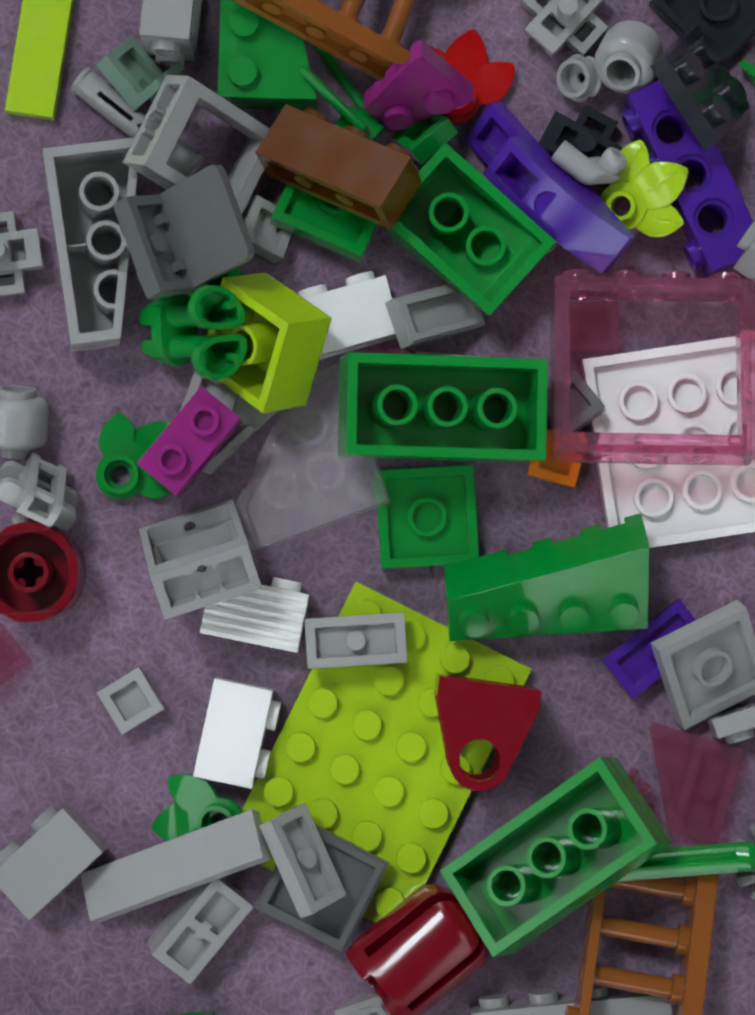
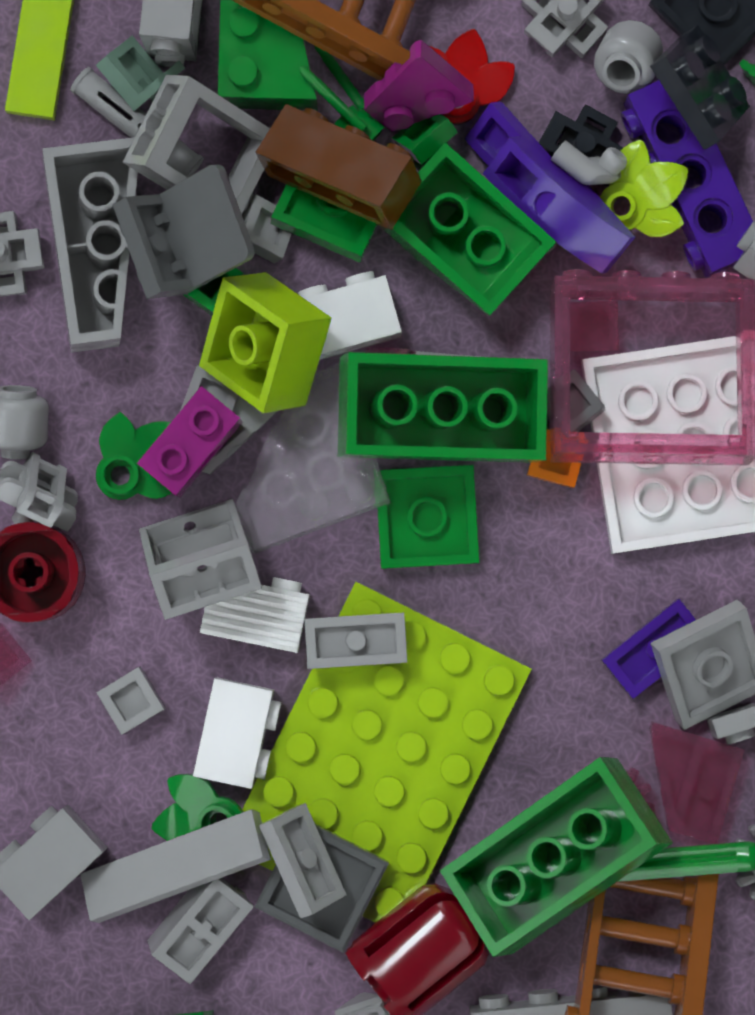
green piece [139,285,247,381] -> none
light grey tile [385,284,486,350] -> none
dark red hose [434,673,542,791] -> none
green wedge [444,513,649,641] -> none
light grey plate [556,54,602,102] -> none

